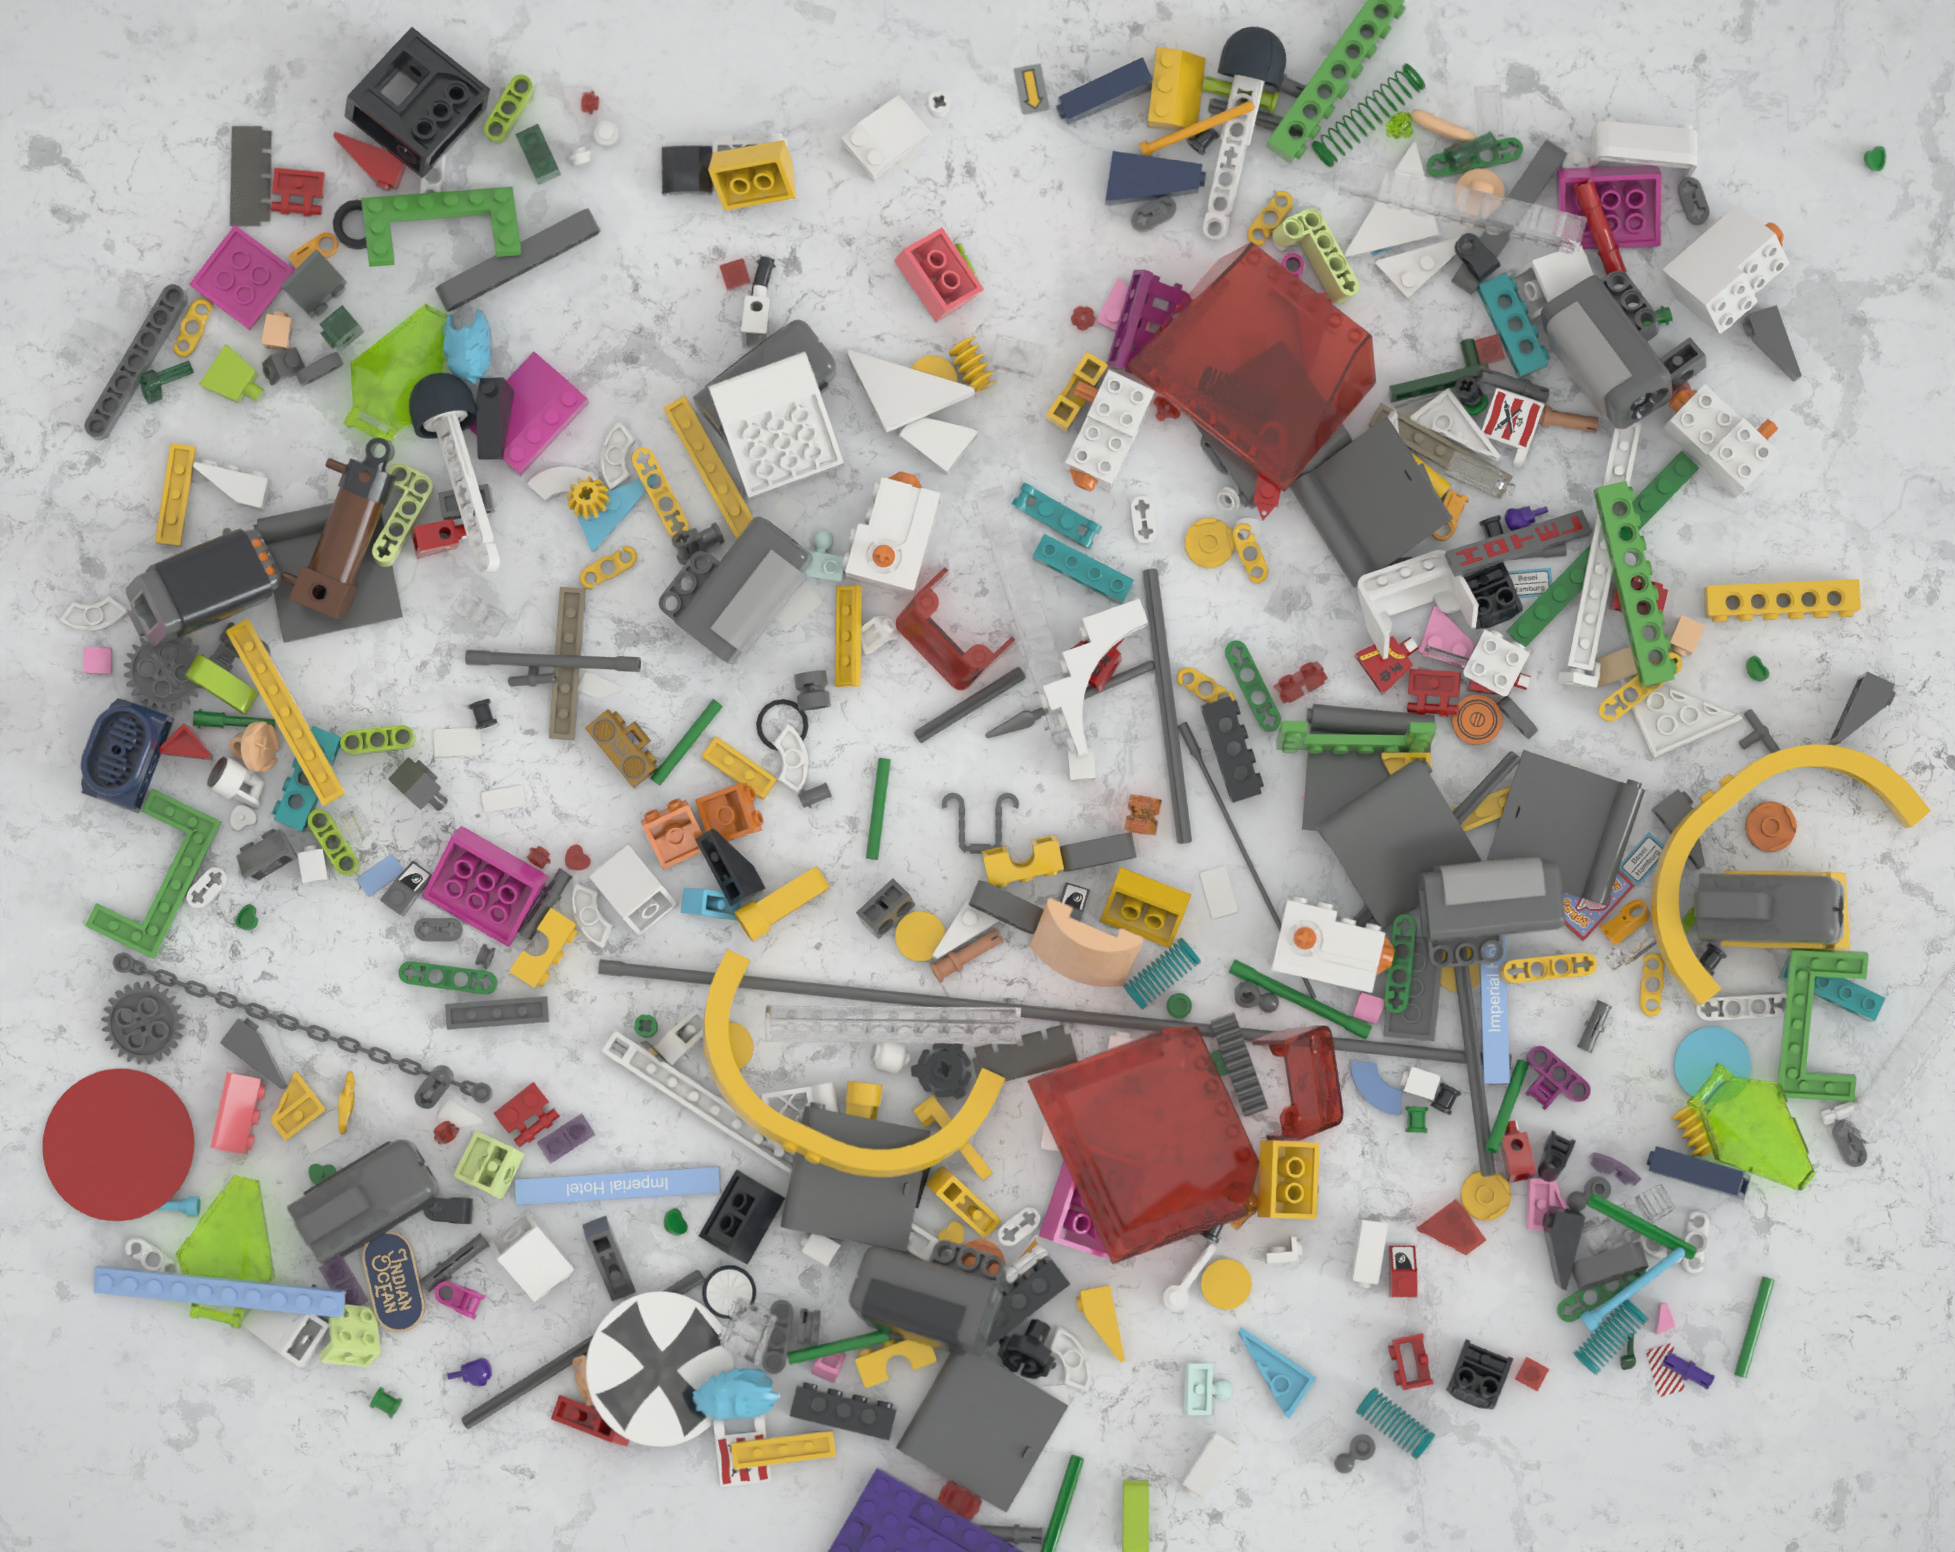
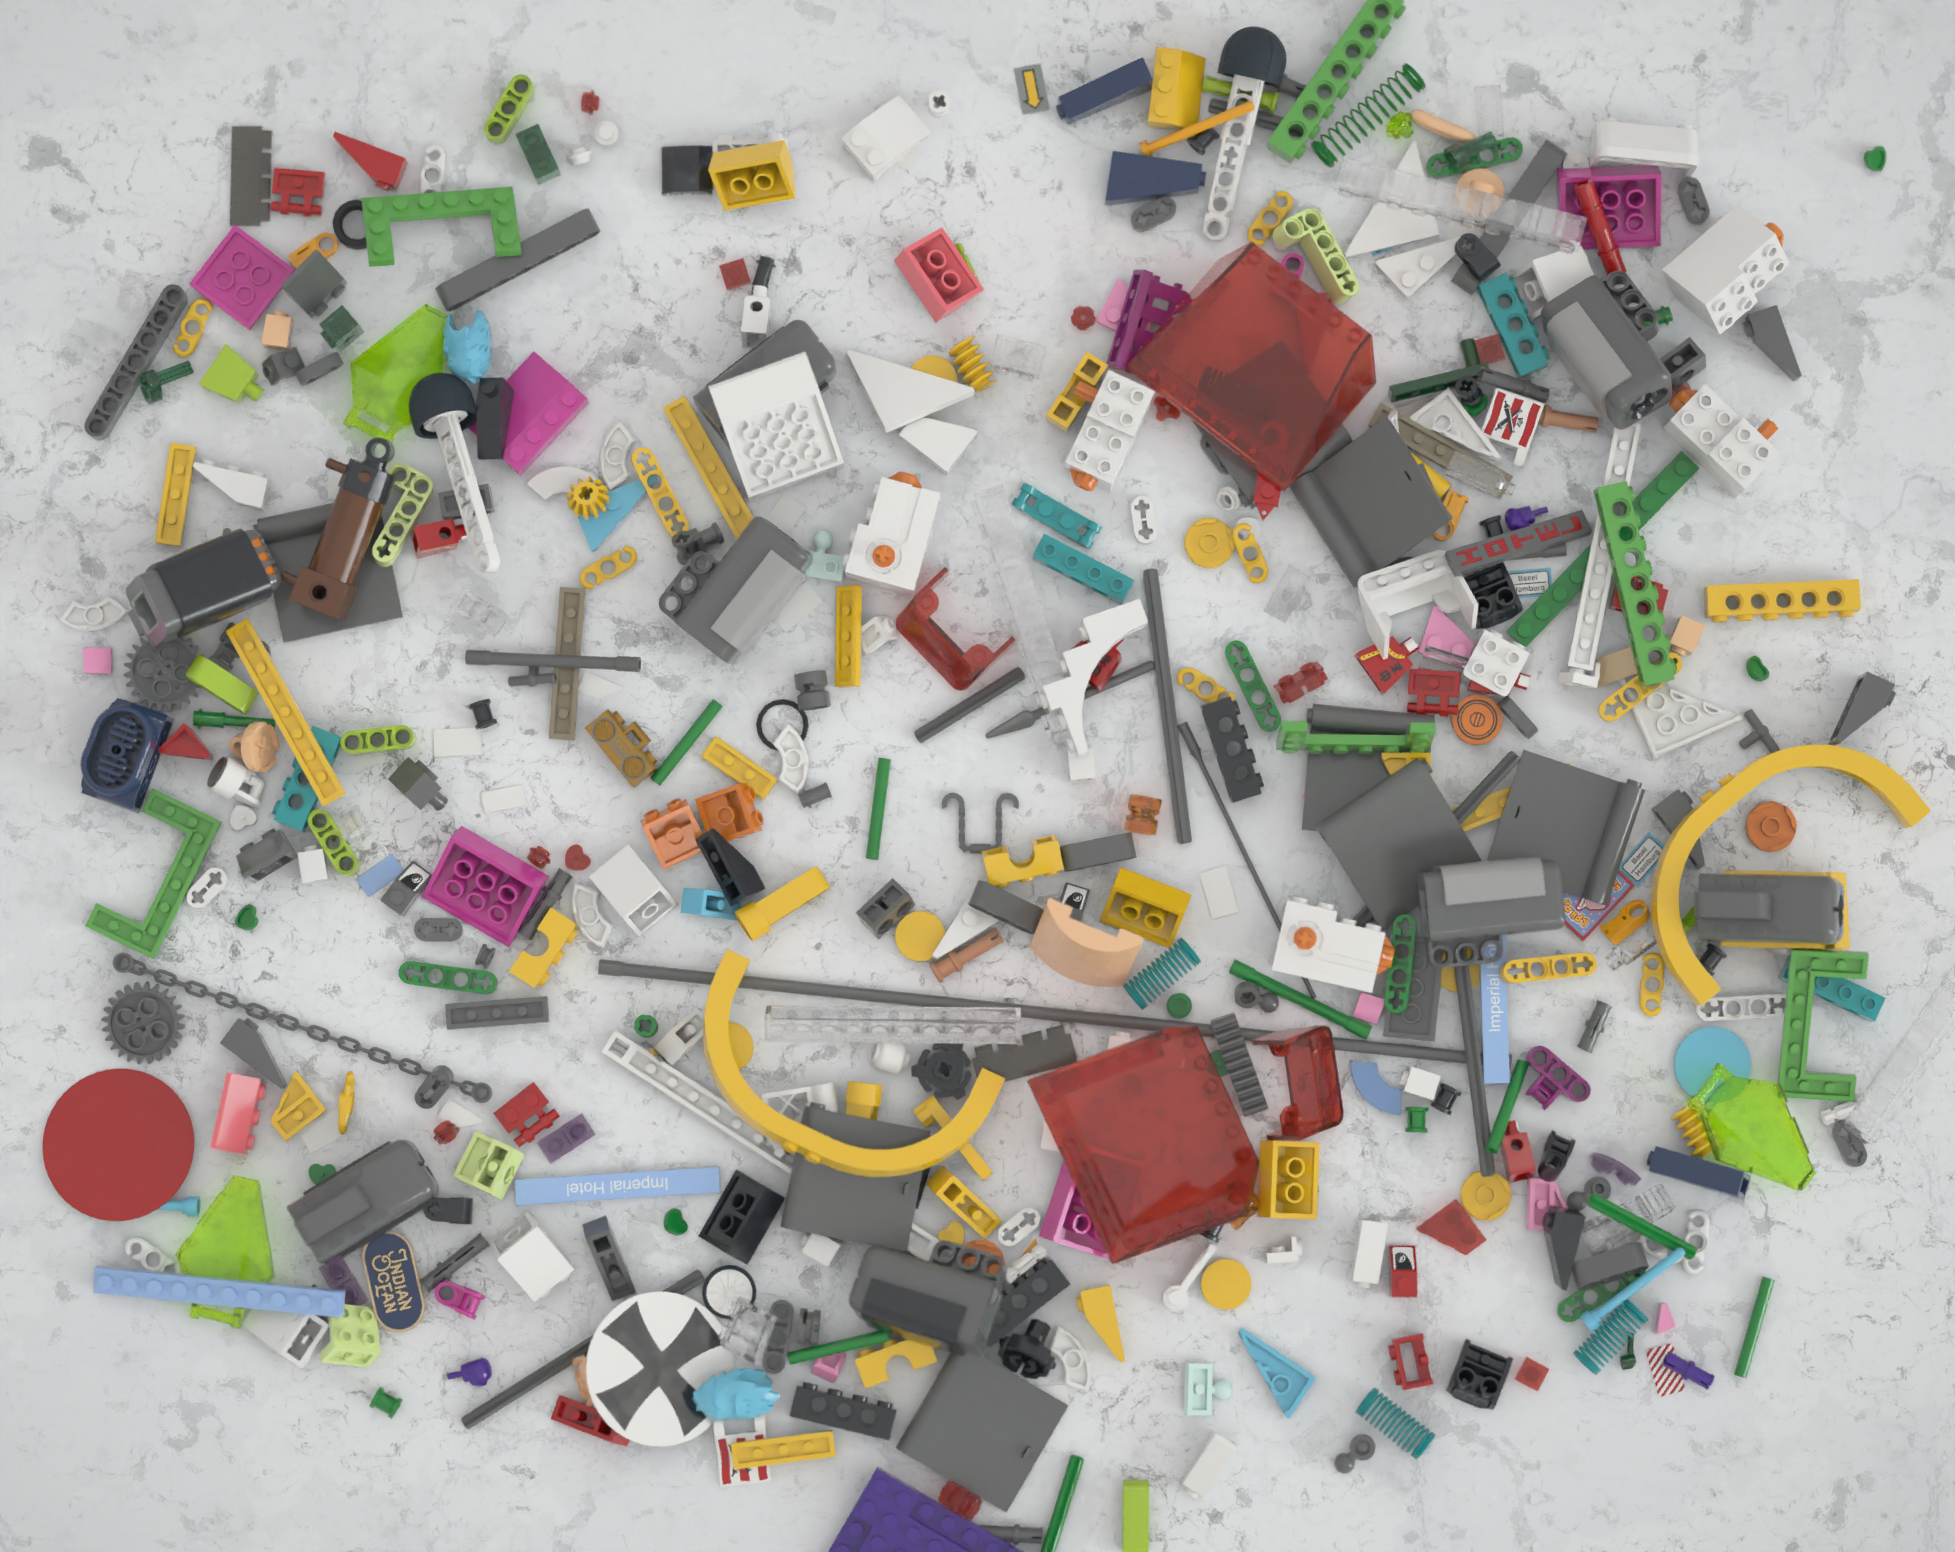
black piece [344,27,490,179] -> none

